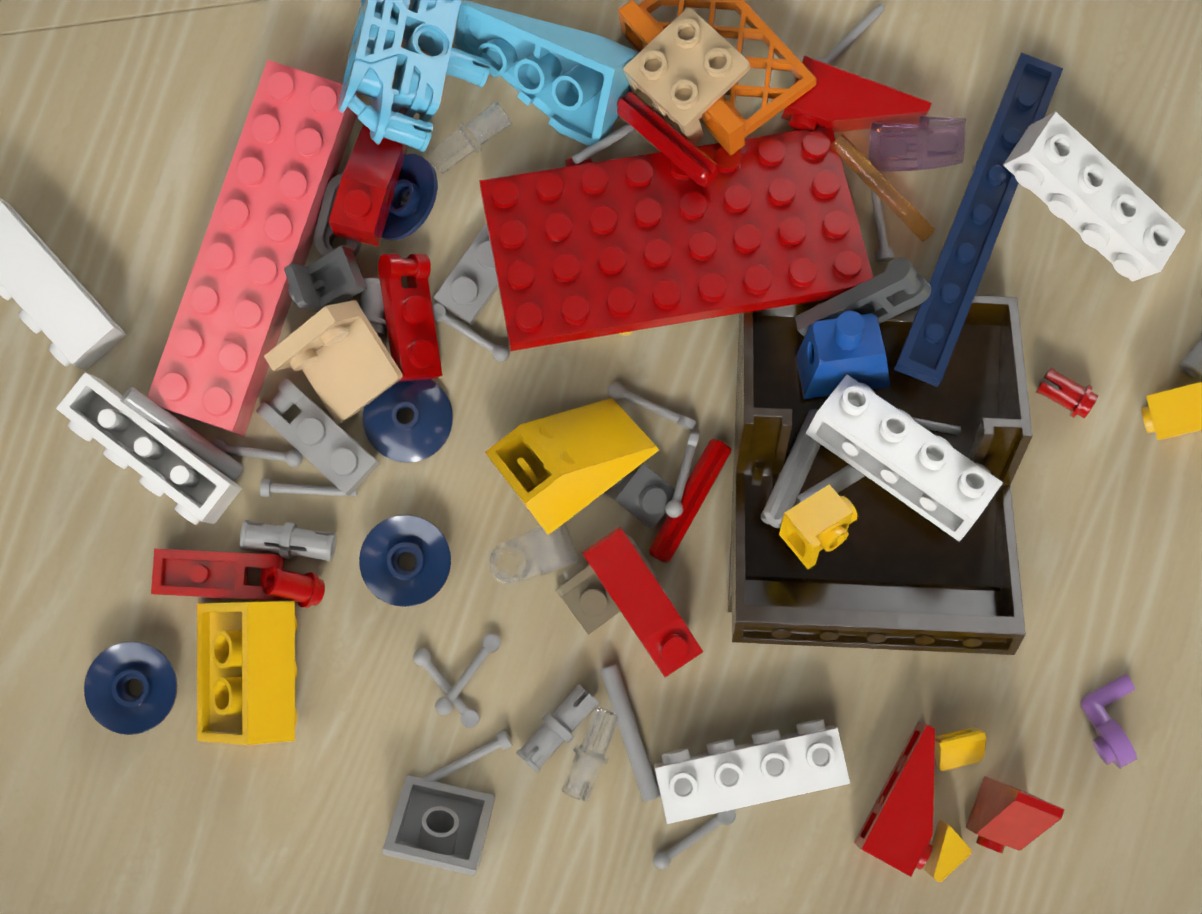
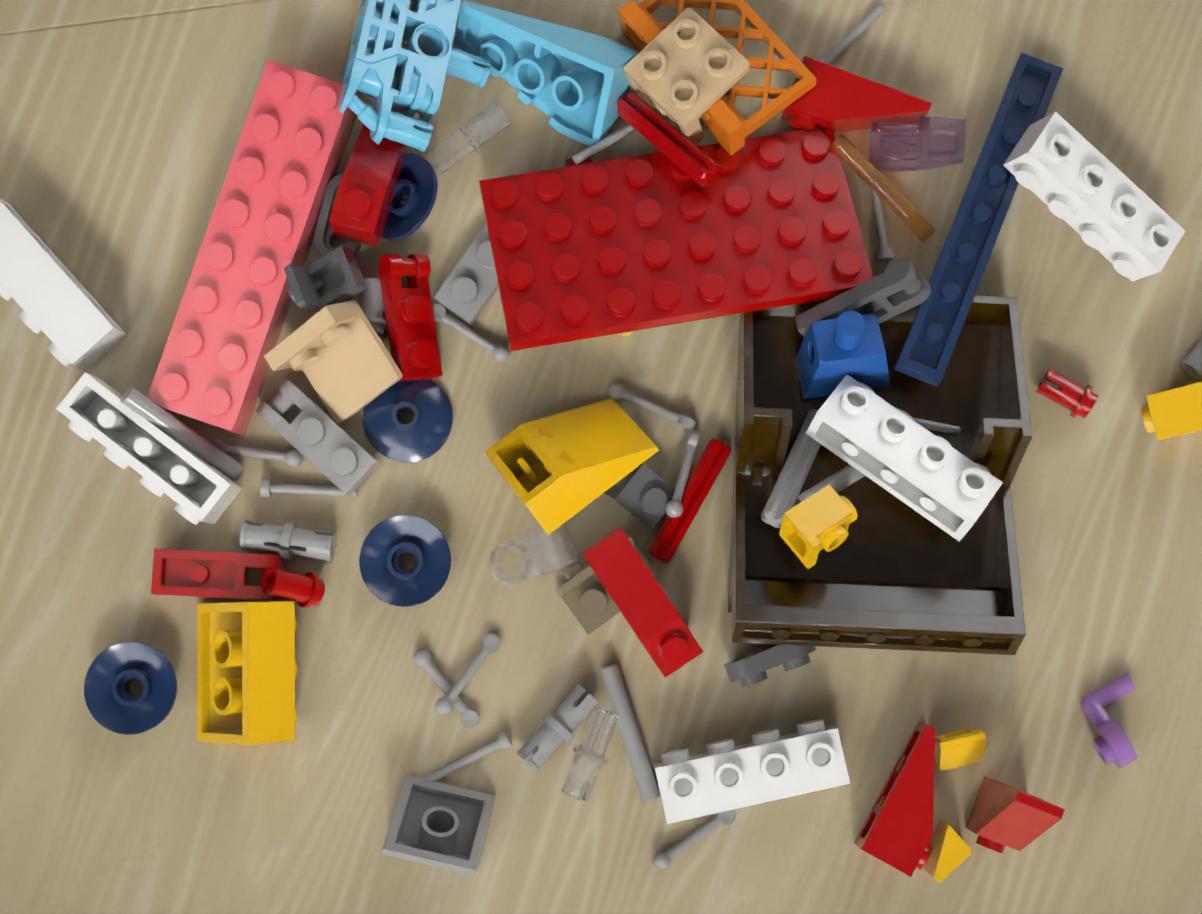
none -> dark grey plate [724,644,816,688]

